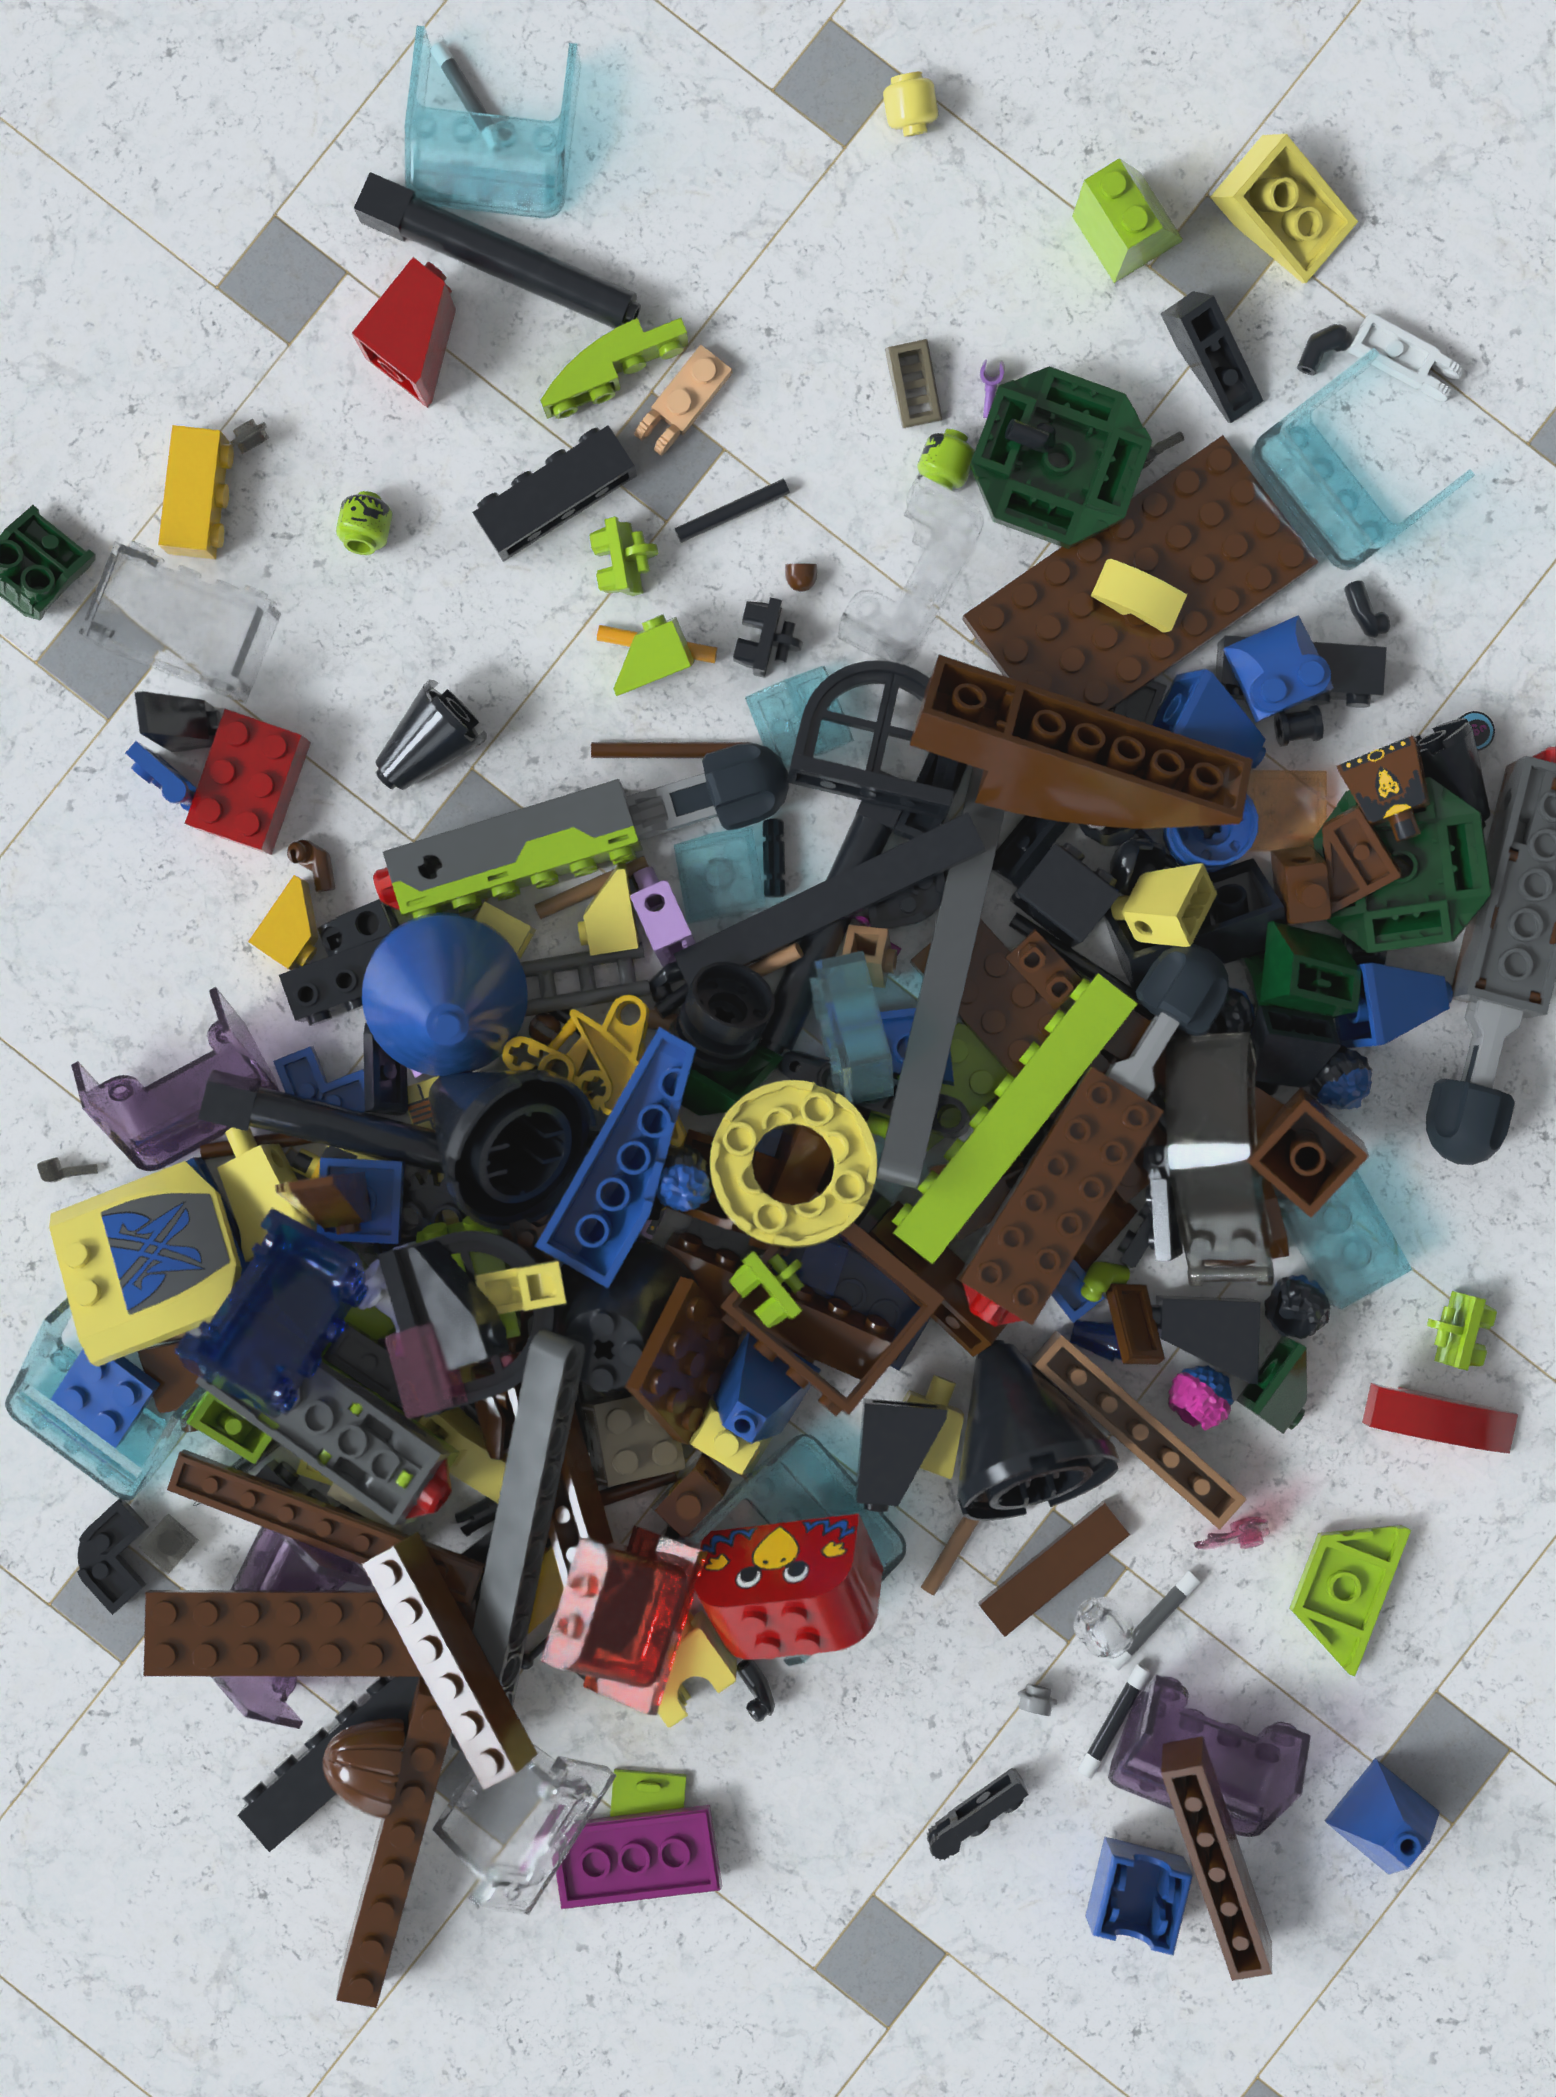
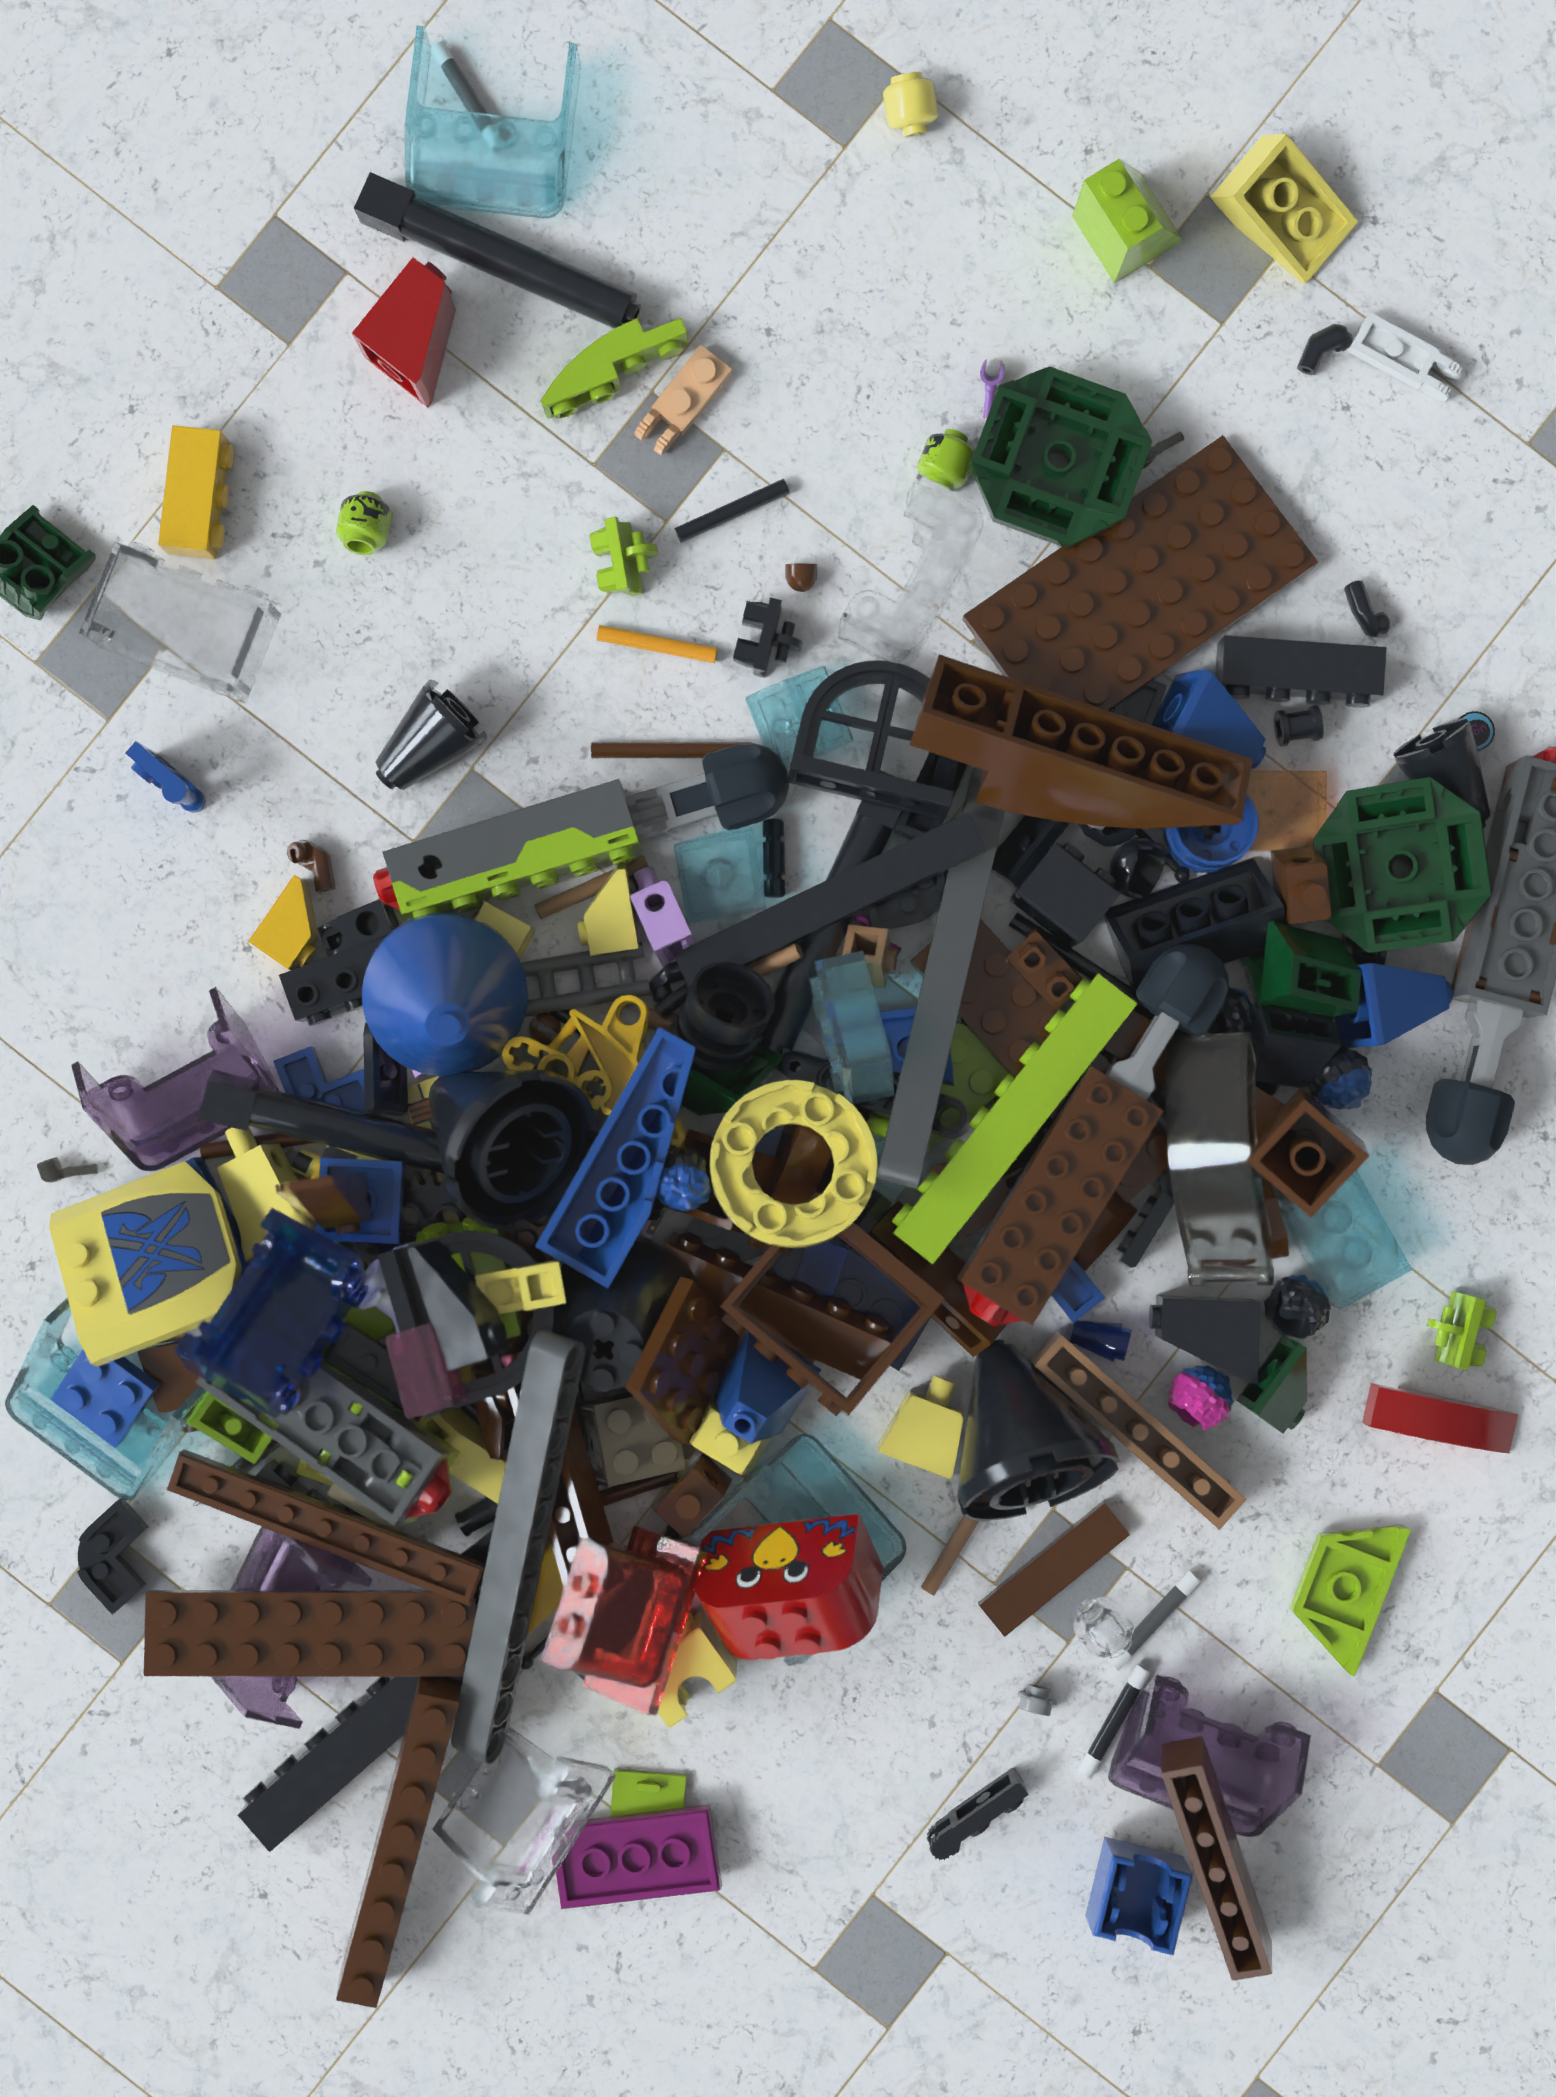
black slope [134,691,221,752] -> none
clear smoke plate [138,1514,199,1574] -> none
red brick [184,709,311,855] -> none
clear smoke plate [230,419,269,454] -> none
reddish brown hair [323,1719,405,1819] -> none
brick [362,1532,538,1790] -> none
black brick [472,425,637,562] -> none
lime slope [613,614,694,696] -> none
lime hips [729,1251,804,1328] -> none
black arm [737,1659,775,1722] -> none
black slope [855,1398,947,1512] -> none
dark tan slope [885,339,942,429] -> none
black arm [1005,419,1056,453] -> none
lime arm [1081,1261,1130,1302] -> none
light yellow slope [1091,559,1187,633] -> none
reddish brown tile [1106,1284,1165,1365] -> none
light yellow torso [1111,863,1217,947] -> none
hinge [1143,1145,1183,1261] -> none
black slope [1160,291,1264,423] -> none
clear pink plate [1193,1517,1270,1550] -> none
blue slope [1223,615,1334,723] -> none
clear light blue windscreen [1252,348,1475,570] -> none
reddish brown wing [1322,805,1402,914] -> none
blue slope [1324,1758,1440,1875] -> none
torso [1337,735,1430,842] -> none

